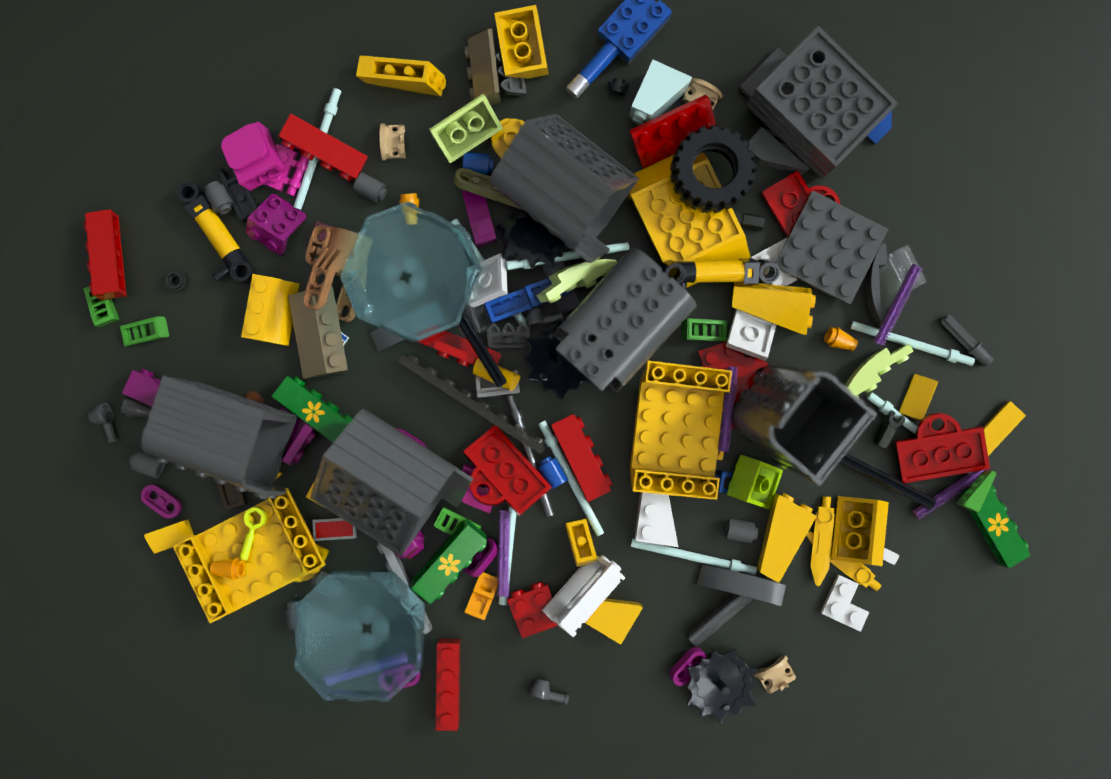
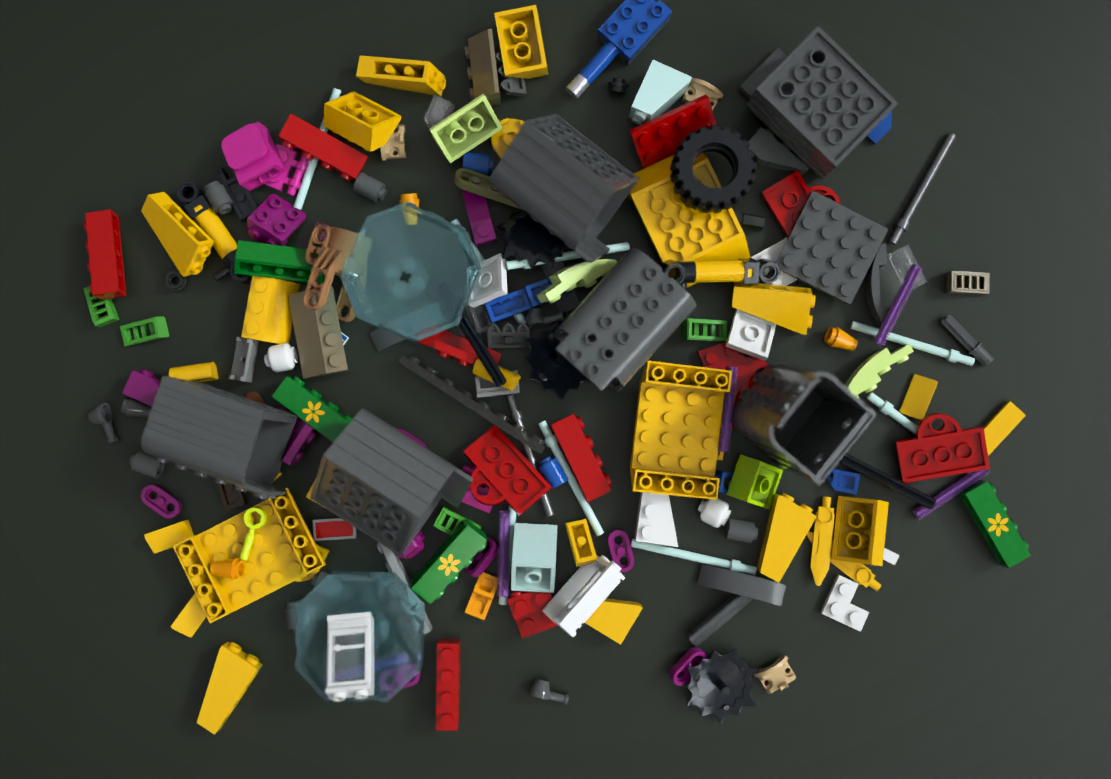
pearl dark grey bar [874,410,905,449] -> none
bright green slope [957,470,996,512] -> none
none -> yellow slope [141,192,214,277]
none -> yellow brick [169,362,218,383]
none -> yellow slope [171,594,206,638]
none -> yellow slope [197,642,263,735]
none -> light grey hinge [229,337,259,382]
none -> green brick [234,240,323,284]
none -> white head [264,343,298,373]
none -> yellow slope [323,91,401,152]
none -> white door [325,612,374,701]
none -> clear brick [424,95,455,128]
none -> light aqua slope [511,523,557,593]
none -> magenta plate [608,529,634,572]
none -> white head [698,498,731,528]
none -> blue slope [826,469,860,495]
none -> flat silver bar [888,133,956,245]
none -> dark tan slope [946,271,990,294]

